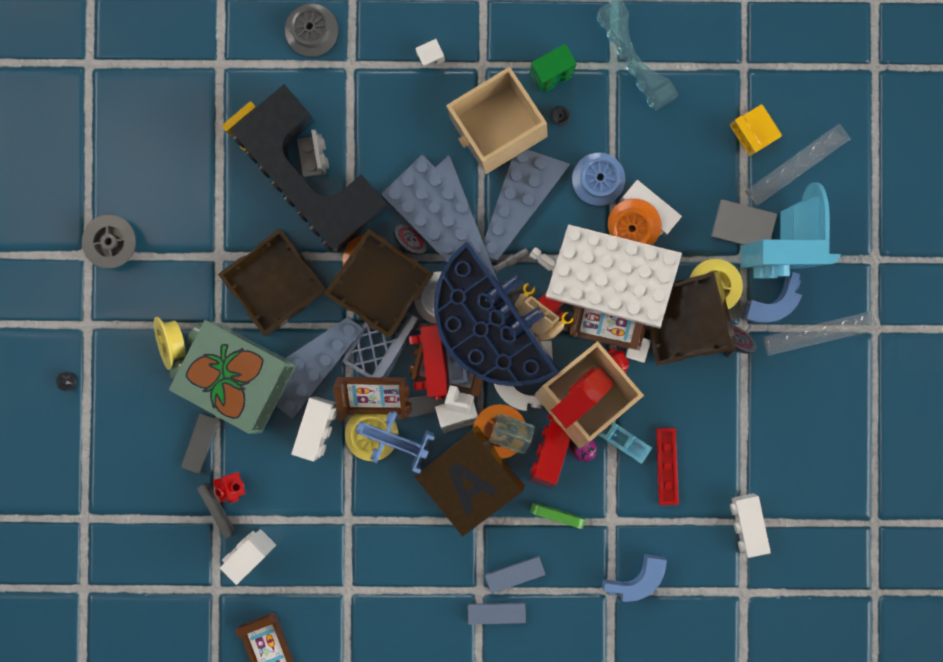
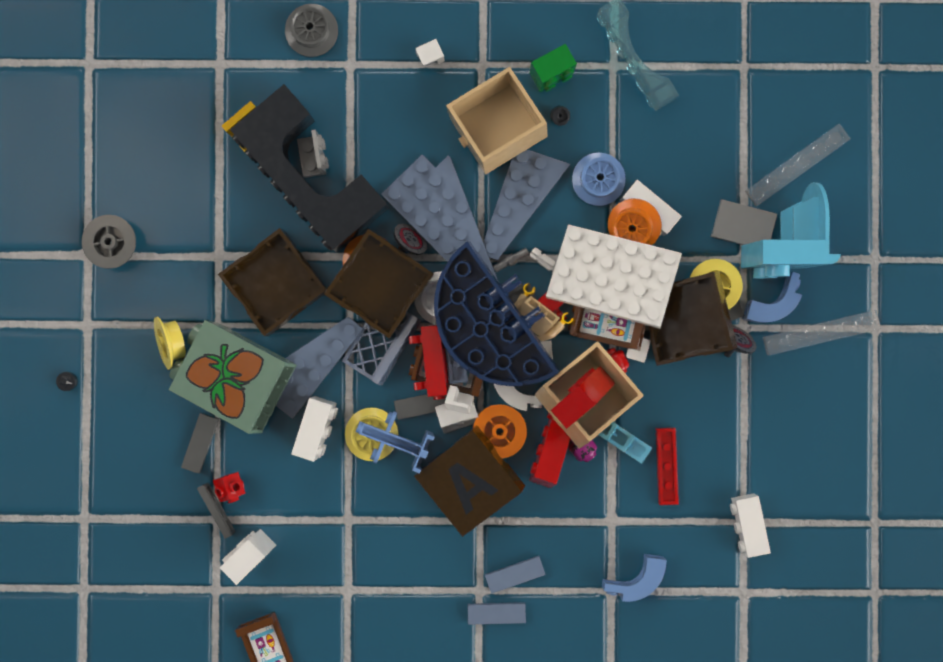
panel [333,377,412,420] -> none
clear light blue panel [489,413,535,454] -> none
bright green beam [530,502,586,529] -> none
yellow bracket [729,104,782,157] -> none

